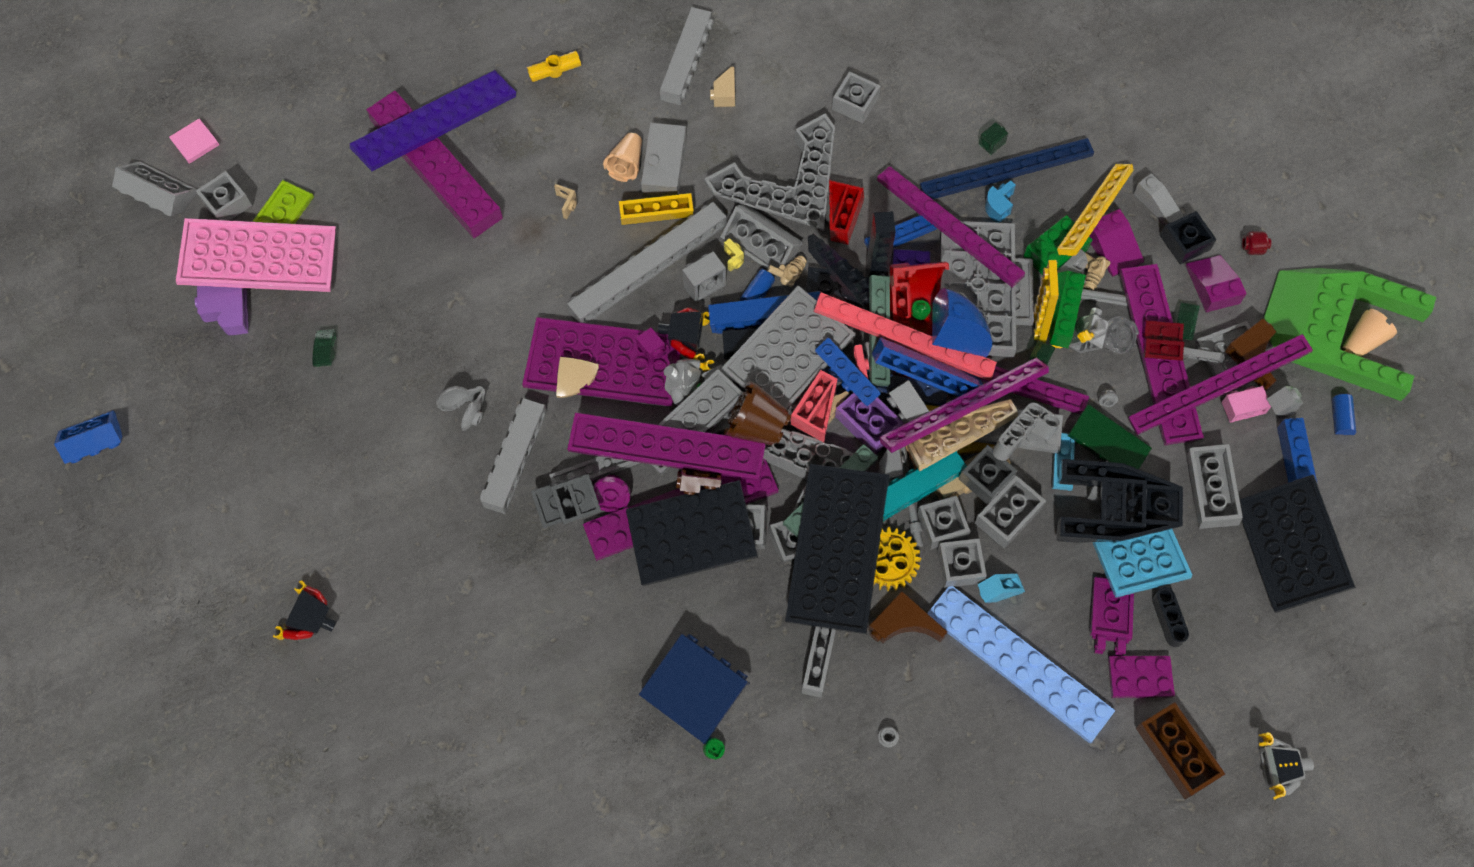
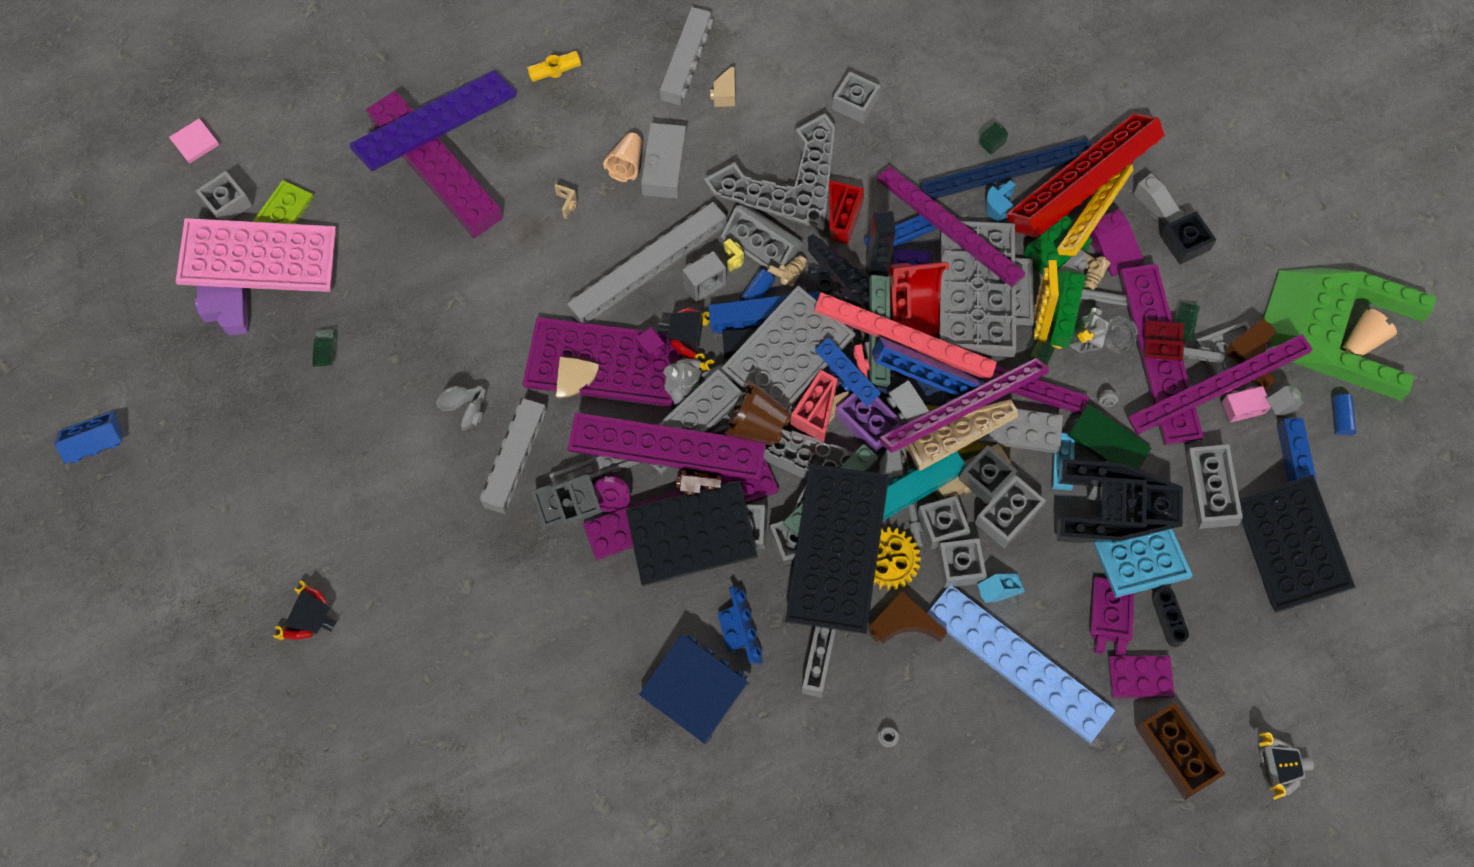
light grey slope [112,161,197,216] -> none
yellow brick [619,193,693,225] -> none
green tile [703,738,725,760] -> none
green tile [911,300,931,320] -> none
blue brick [932,288,992,357] -> none
light grey beam [993,403,1060,461] -> none
magenta slope [1185,255,1247,312] -> none
dark red head [1242,231,1272,255] -> none
none -> blue bracket [717,586,763,665]
none -> red brick [1006,113,1165,238]

